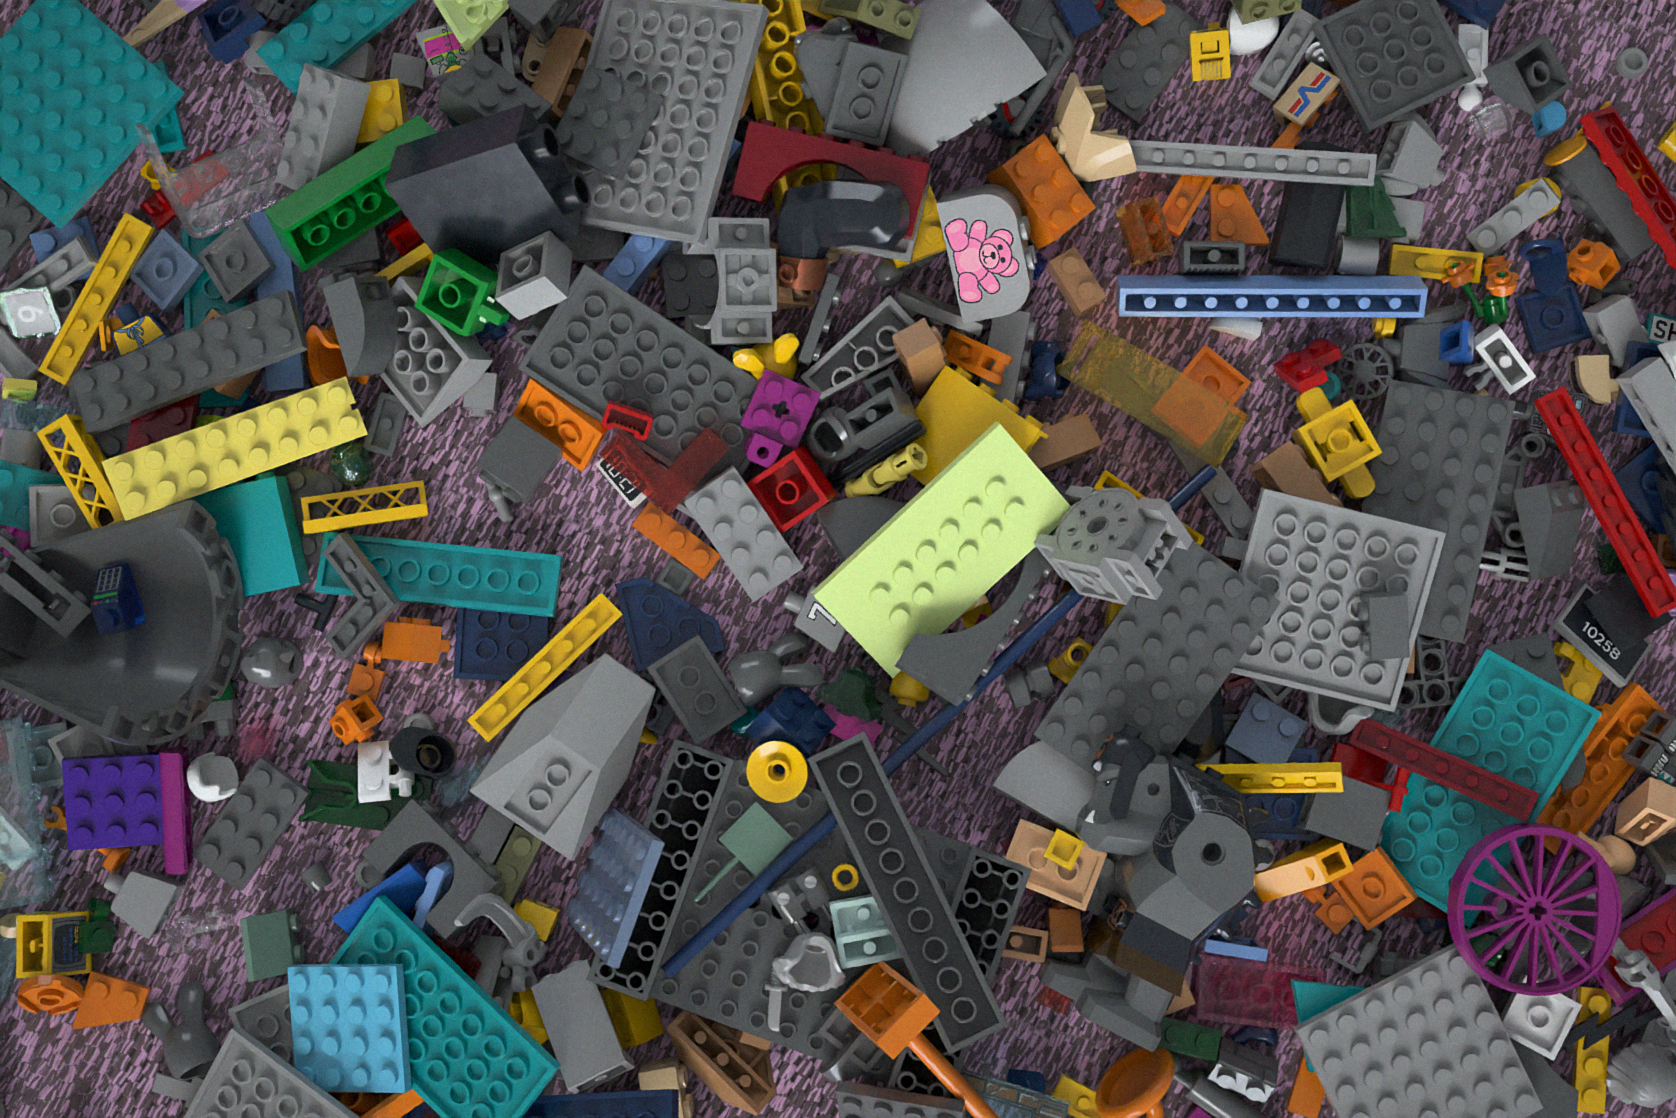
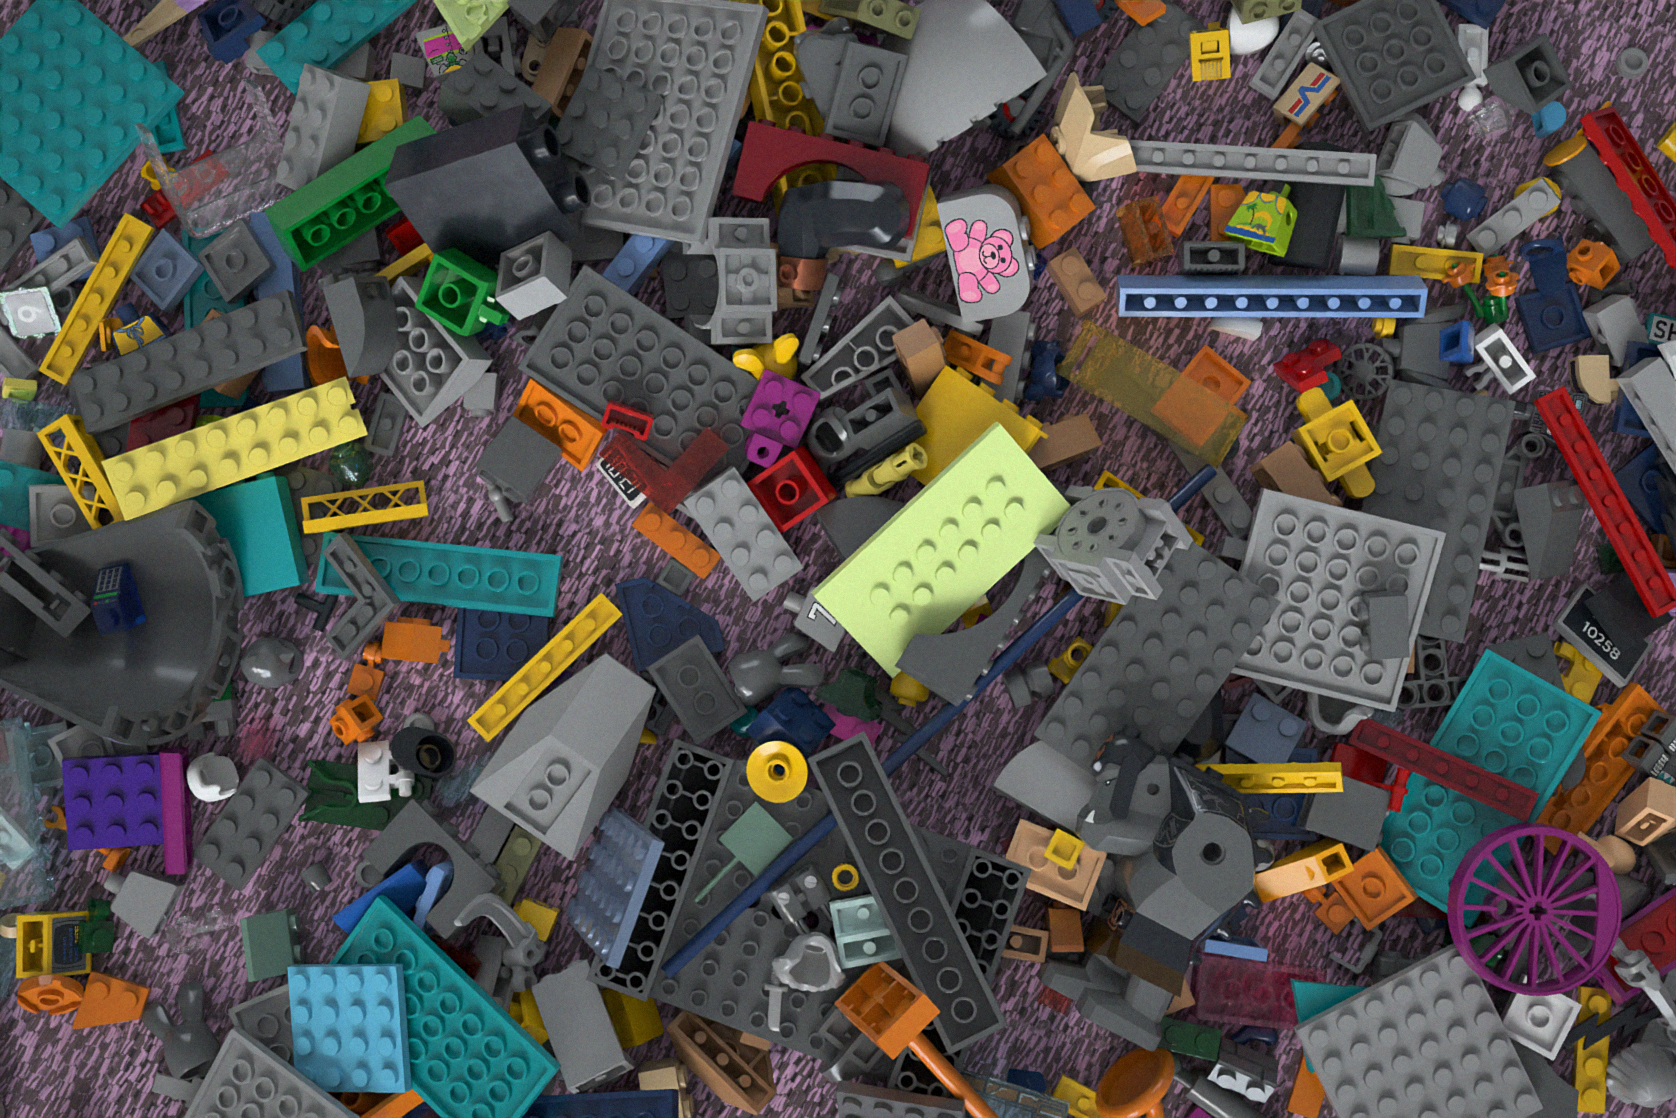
none -> lime torso [1224,181,1297,257]
none -> light grey plate [1436,220,1459,249]
none -> dark blue head [1440,177,1489,222]

